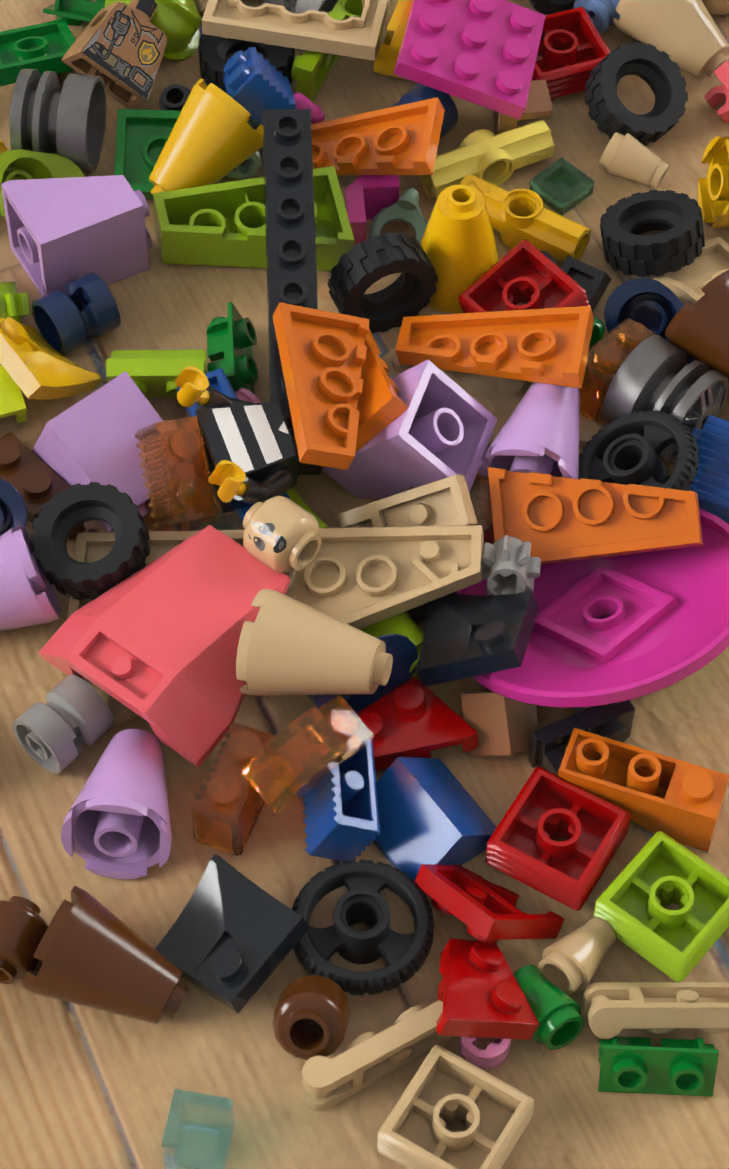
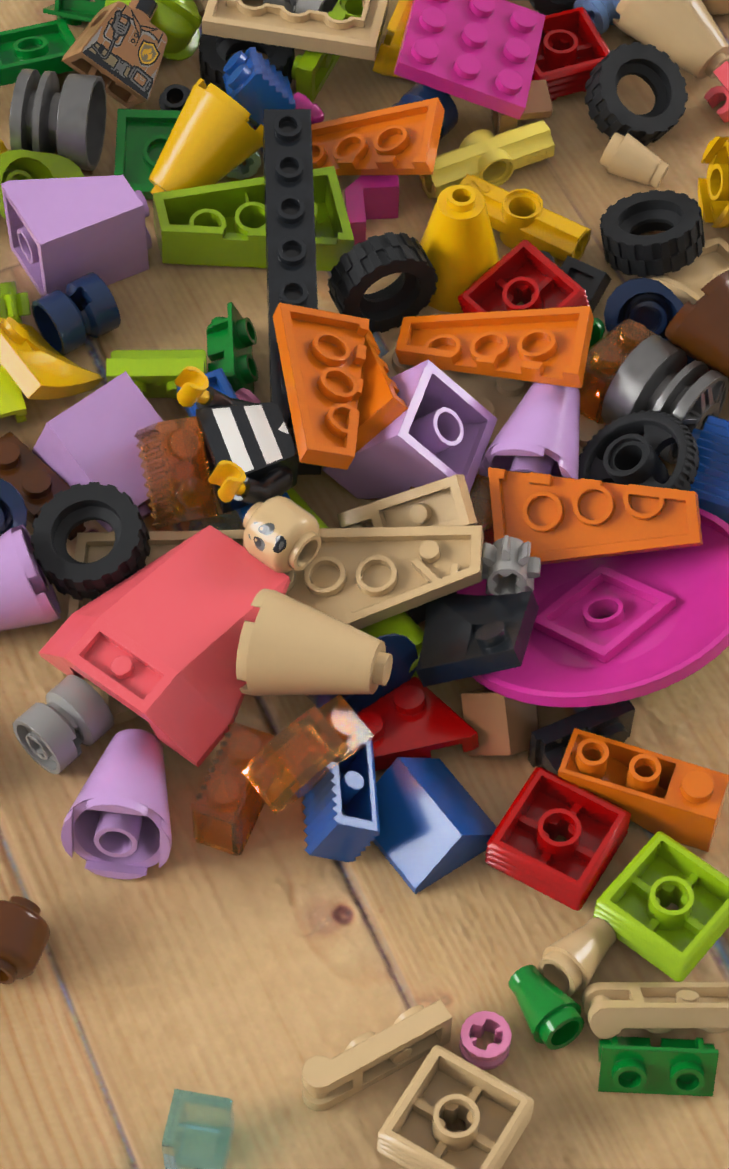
reddish brown cone [22,886,188,1024] -> none
black plate [155,854,310,1013] -> none
reddish brown head [272,975,351,1060] -> none
black wheel [292,859,434,996] -> none
sand green piece [369,188,428,244] -> none
red wing [414,864,565,944] -> none
red wing [436,938,540,1040] -> none
clear green plate [530,157,594,216] -> none

